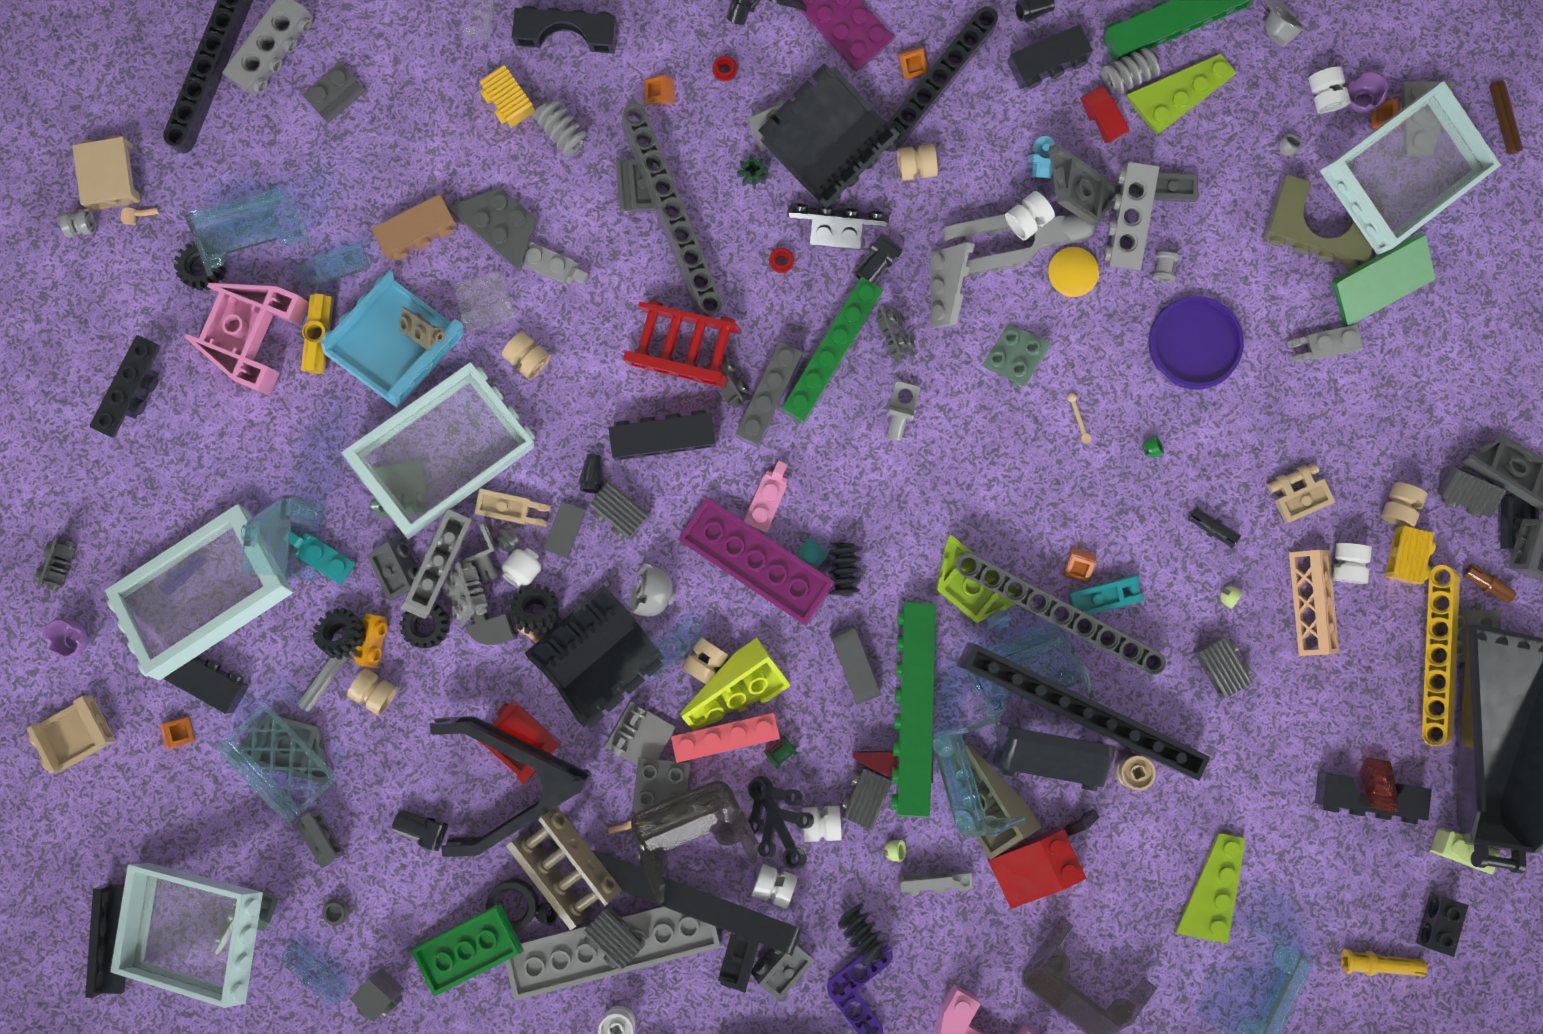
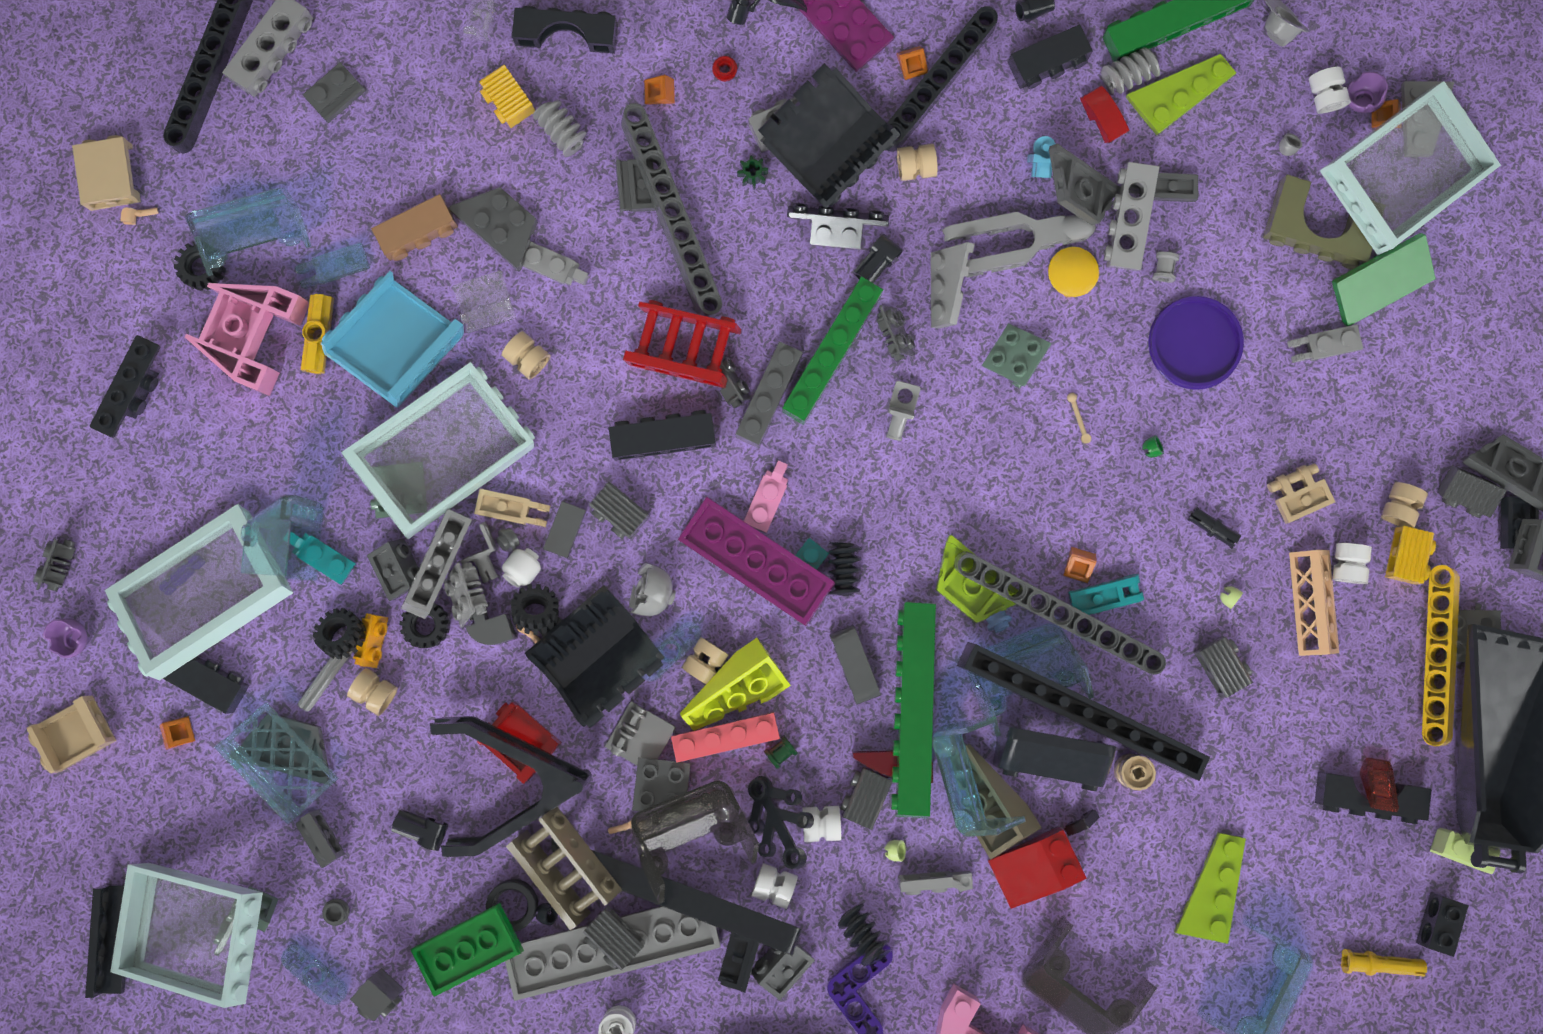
light grey wheel [59,209,96,238] -> none
dark tan hinge [399,307,445,350] -> none
black cone [578,454,604,494] -> none
red plate [769,248,794,273] -> none
white wheel [1005,191,1055,240] -> none
dark orange axle [1462,563,1517,603] -> none
reddish brown axle [1489,80,1523,155] -> none

